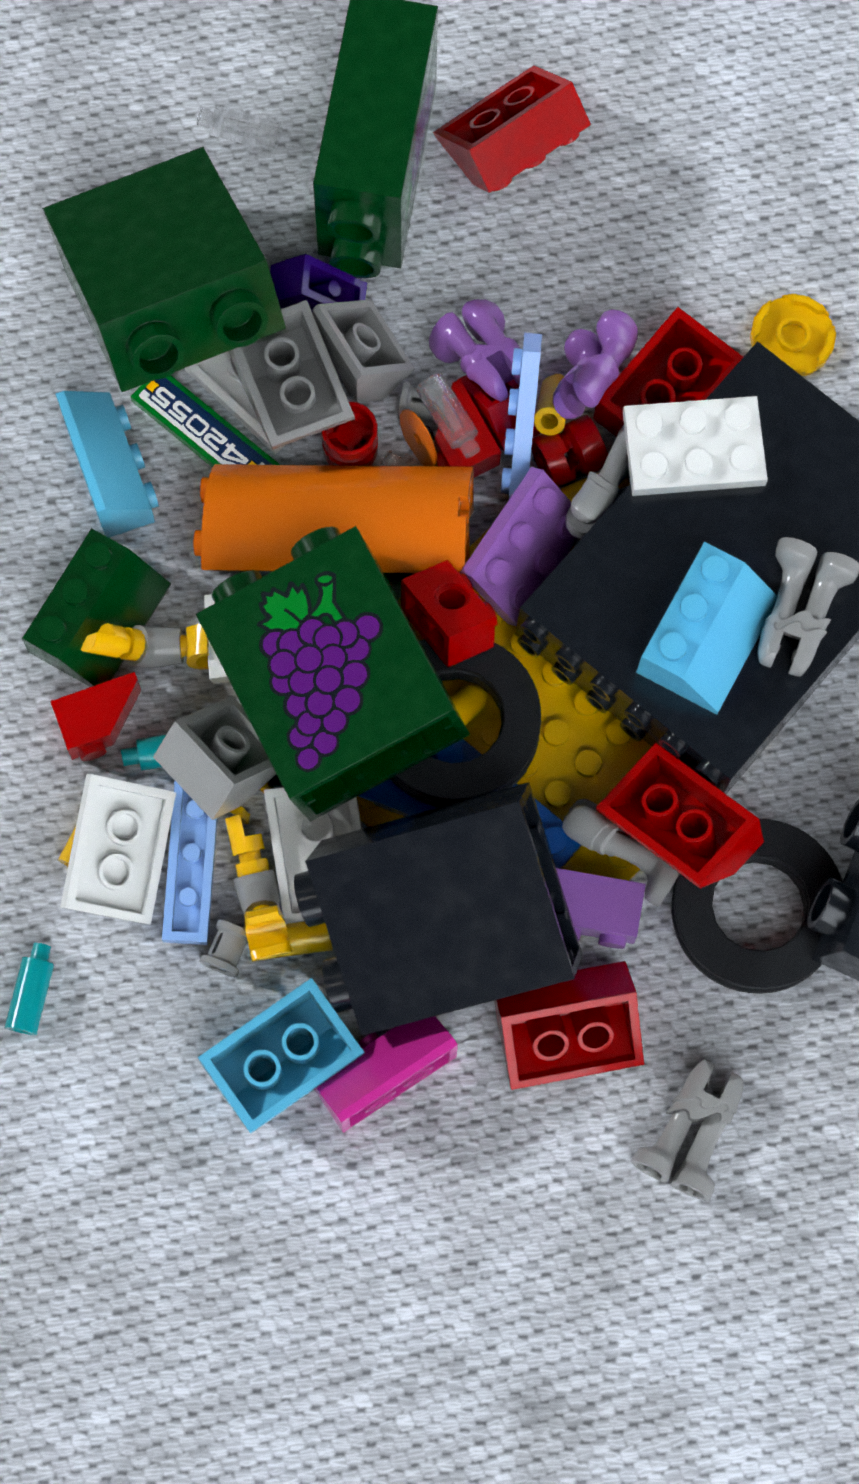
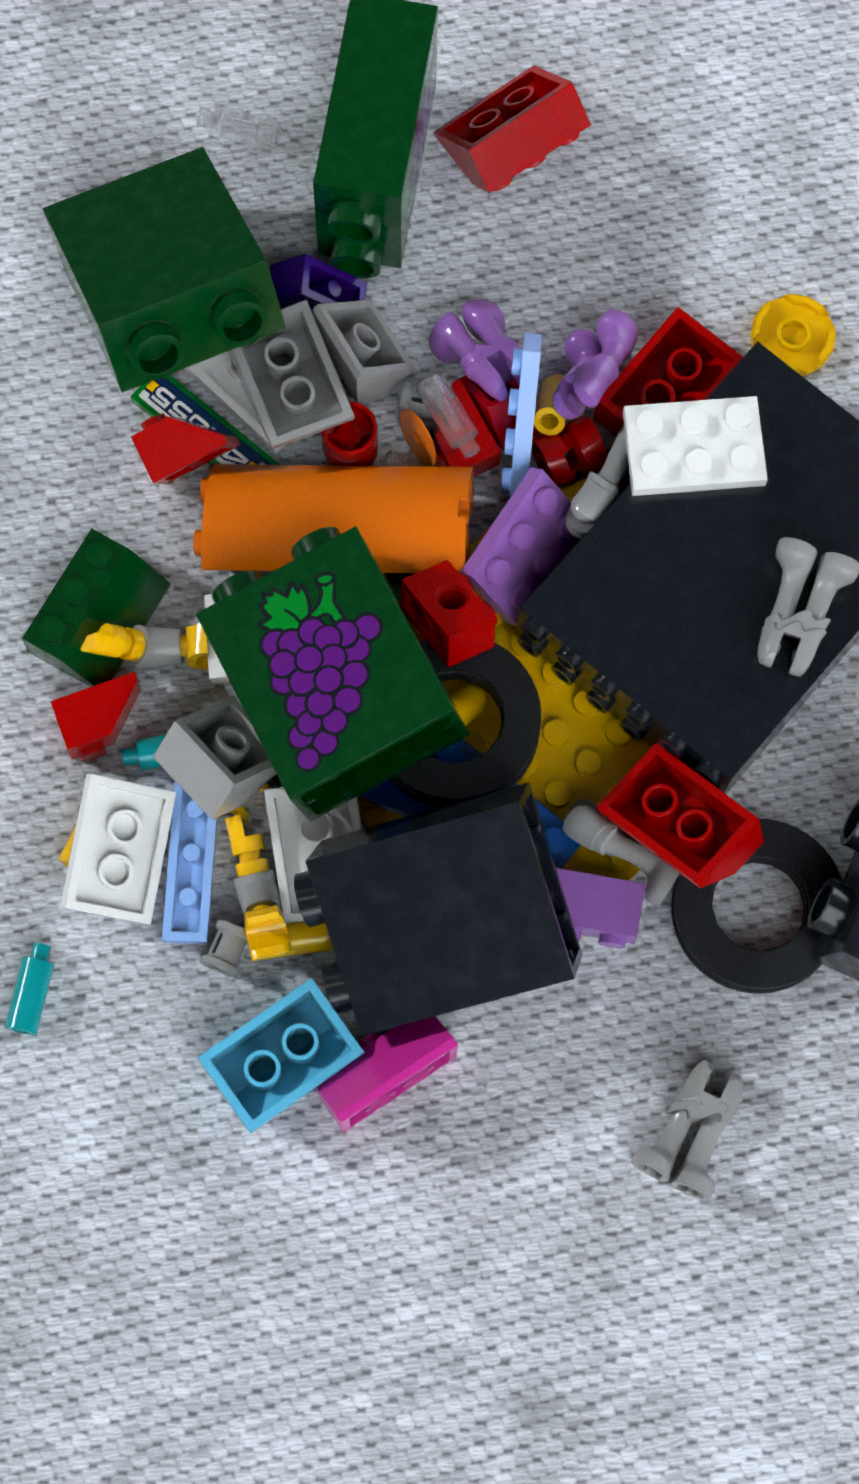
medium azure slope [56,391,159,538] -> none
red slope [494,961,645,1090] -> none
medium azure slope [636,542,777,715] -> none
none -> red slope [131,413,241,484]

